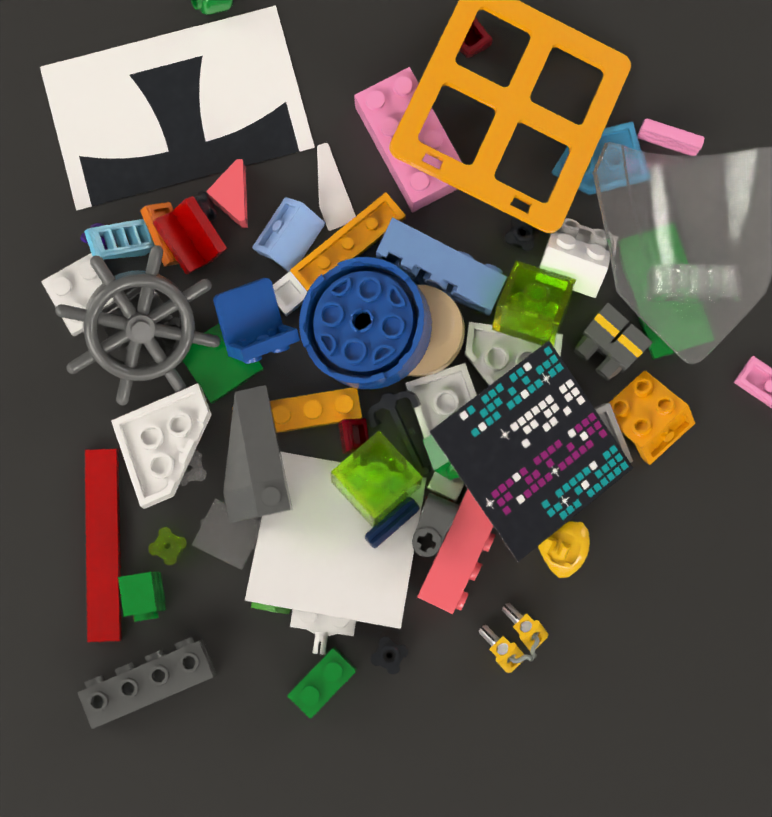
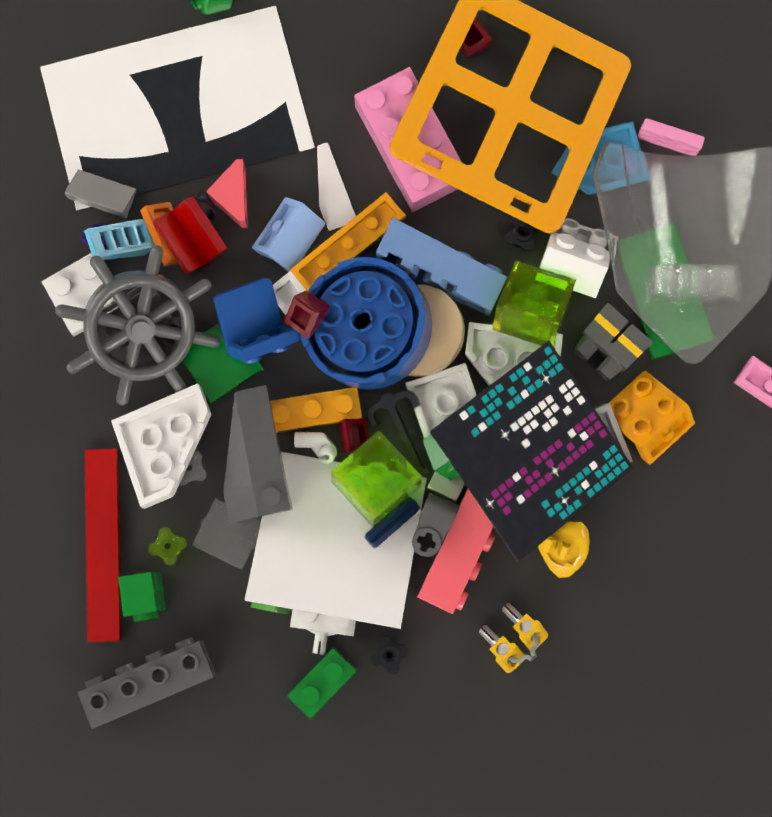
none -> light grey slope [64,169,137,219]
none -> dark red slope [284,291,330,339]
none -> white arm [294,432,337,464]

